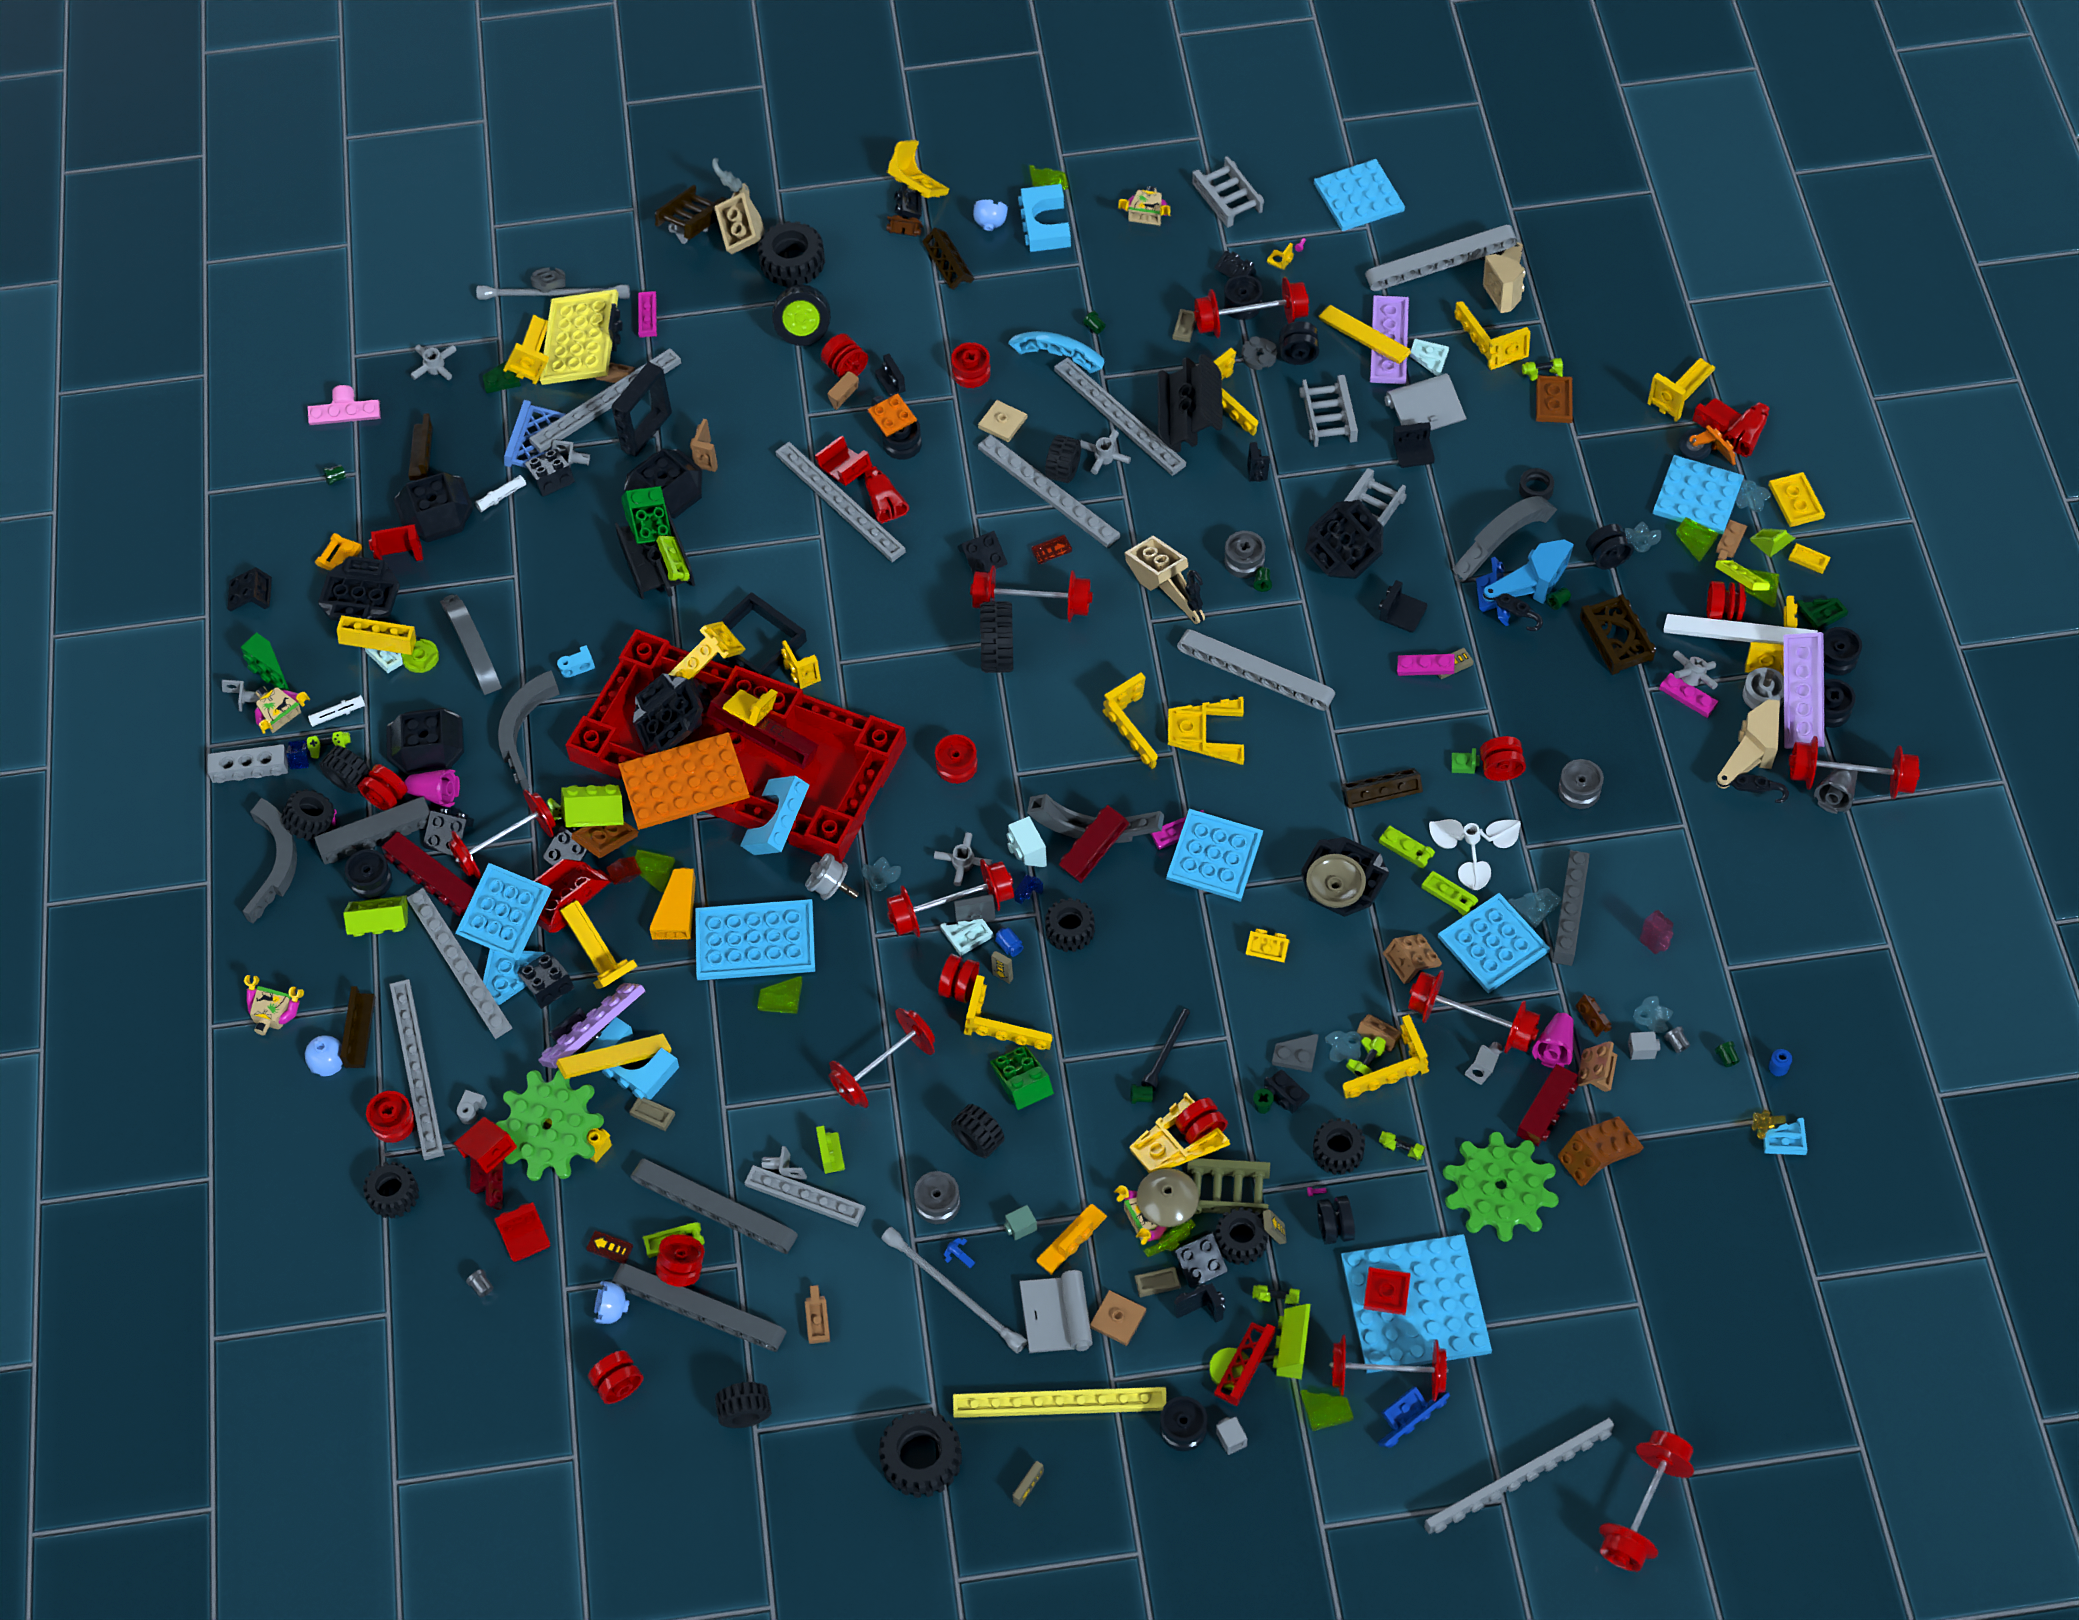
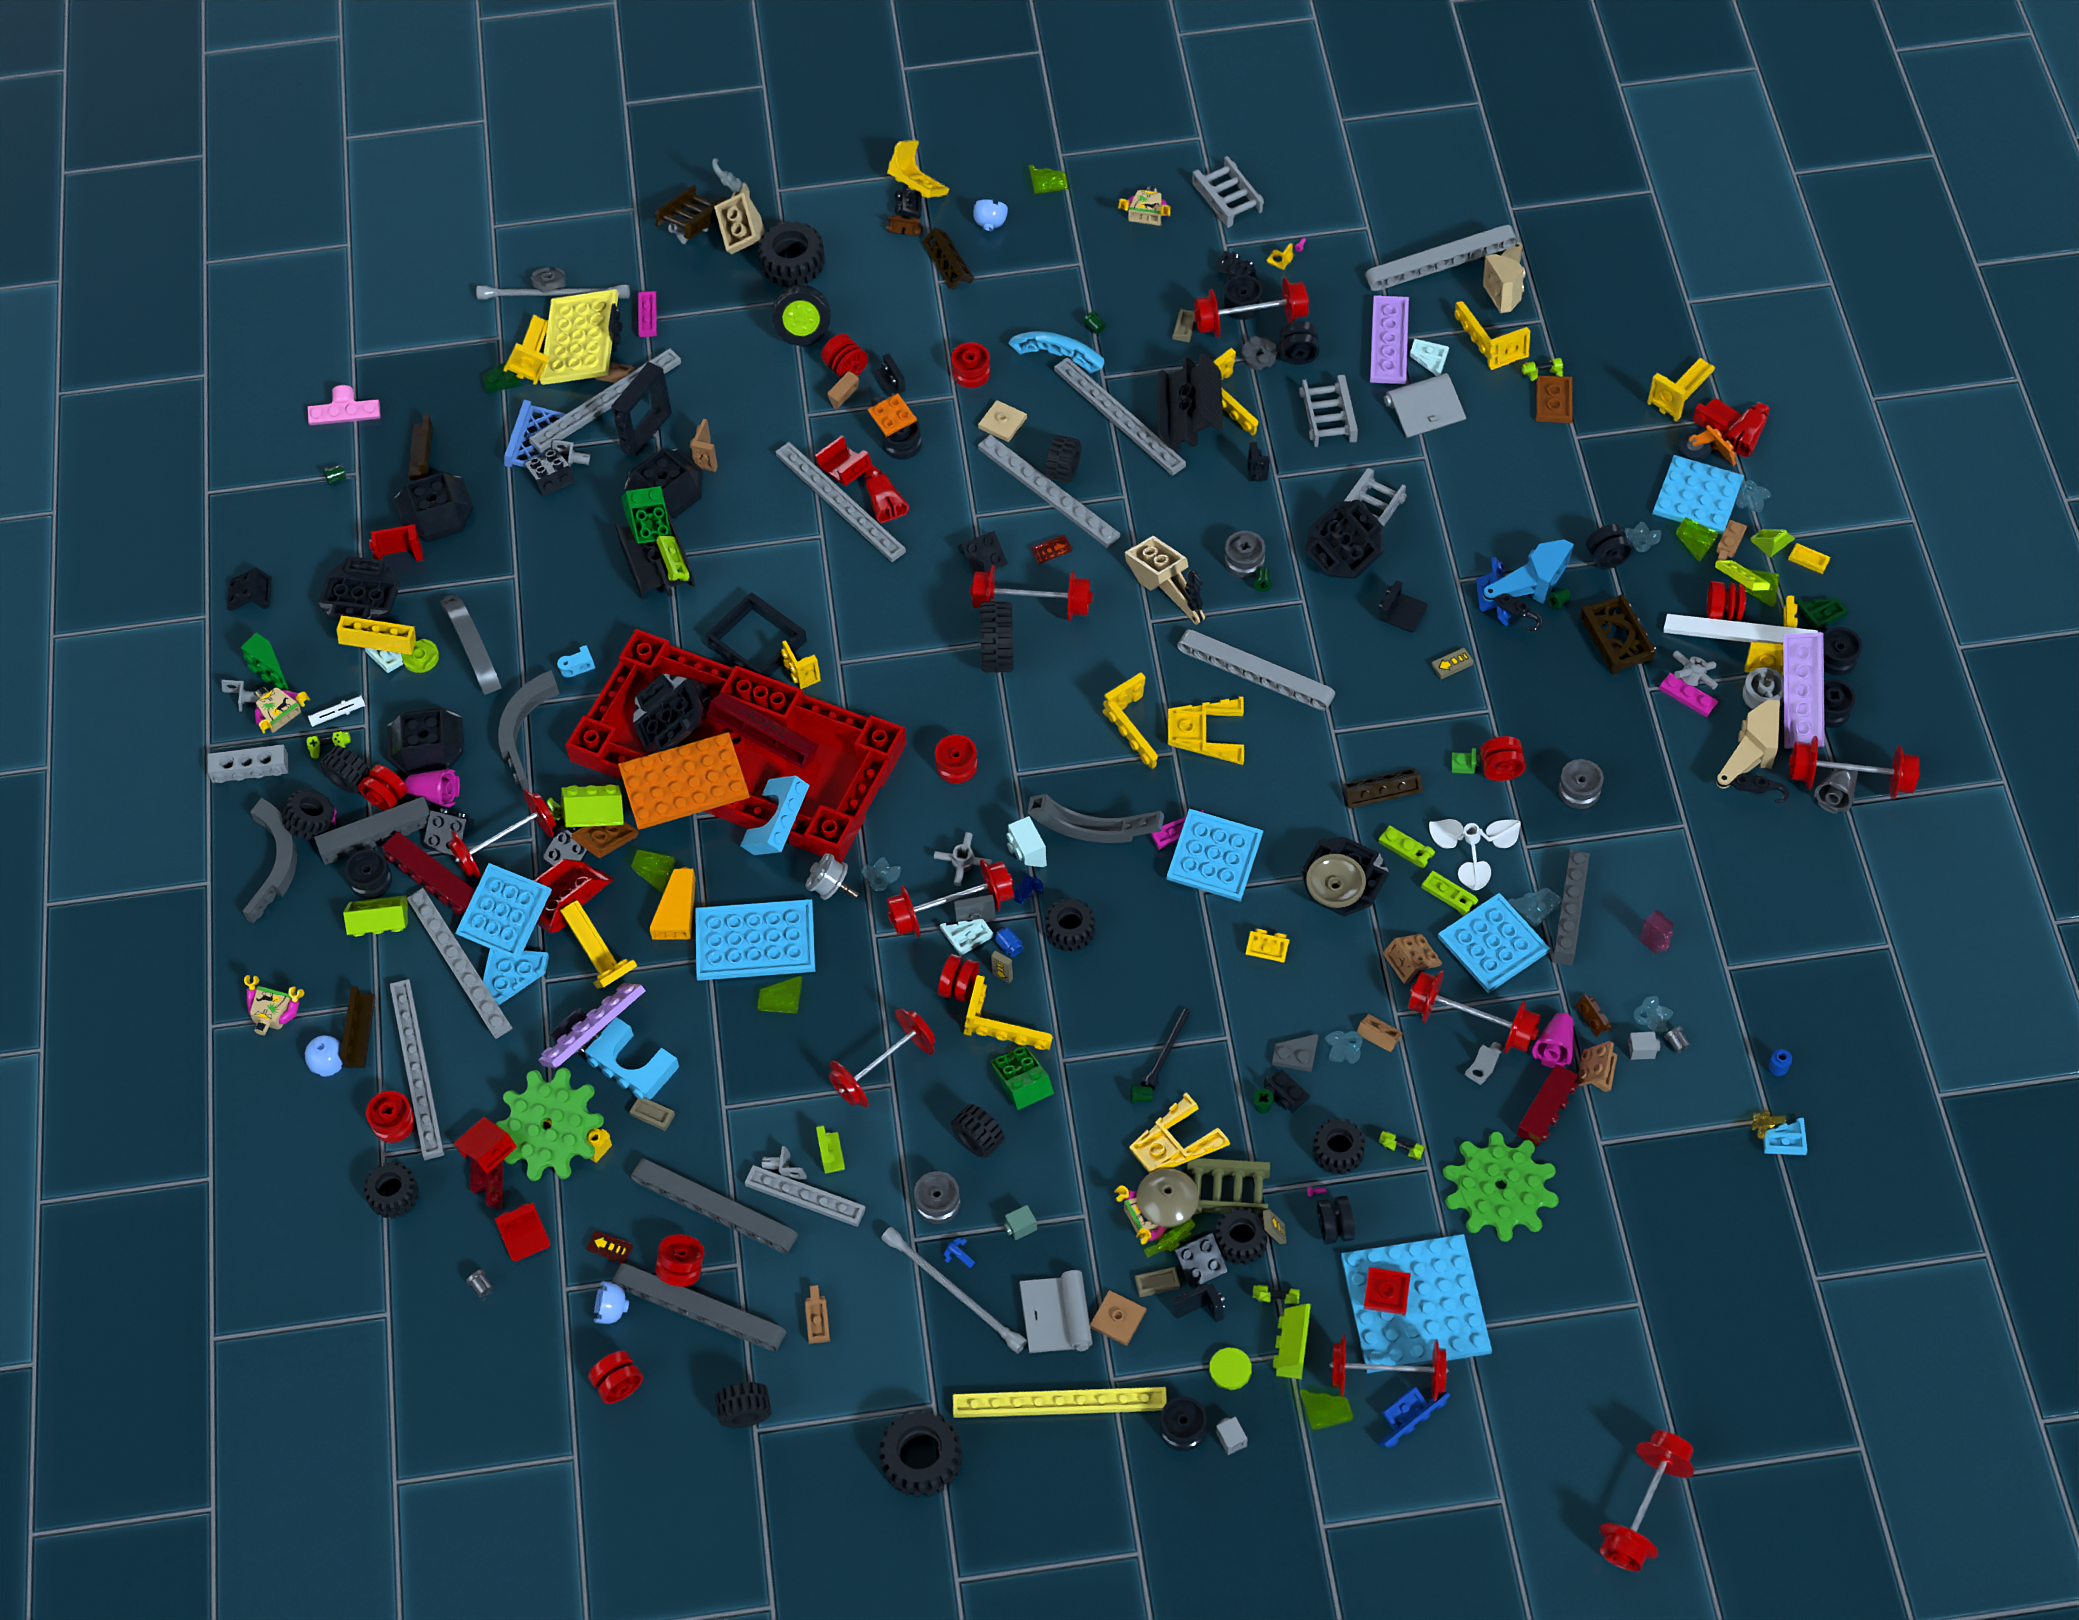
clear blue bracket [286,740,309,769] -> none
light orange plate [315,533,362,571] -> none
light grey bar [411,345,456,380] -> none
light grey leg [457,1090,487,1125] -> none
white pin [475,475,526,512] -> none
black bracket [517,952,574,1009] -> none
yellow tile [556,1034,672,1079] -> none
clear red brick [606,856,642,885] -> none
lime plate [643,1222,705,1258] -> none
yellow bracket [668,621,746,680] -> none
yellow bracket [723,689,778,726] -> none
dark tan tile [1013,1461,1044,1507] -> none
medium azure arch [1018,184,1071,252] -> none
light orange bracket [1037,1204,1107,1274] -> none
dark red brick [1059,805,1130,883] -> none
light grey bar [1080,430,1131,474] -> none
red wheel [1175,1098,1228,1145] -> none
red fence [1214,1322,1275,1406] -> none
medium azure plate [1314,159,1405,231] -> none
yellow tile [1319,305,1411,365] -> none
yellow bracket [1343,1015,1429,1098] -> none
lime piece [1346,1036,1386,1077] -> none
black bracket [1393,422,1435,468] -> none
dark pink plate [1397,654,1455,676] -> none
light grey plate [1424,1418,1614,1534] -> none
dark grey arch [1452,496,1557,581] -> none
black tyre [1519,468,1555,500] -> none
dark orange bracket [1558,1116,1644,1186] -> none
dark green bush [1715,1041,1740,1068] -> none
yellow plate [1769,472,1825,527] -> none

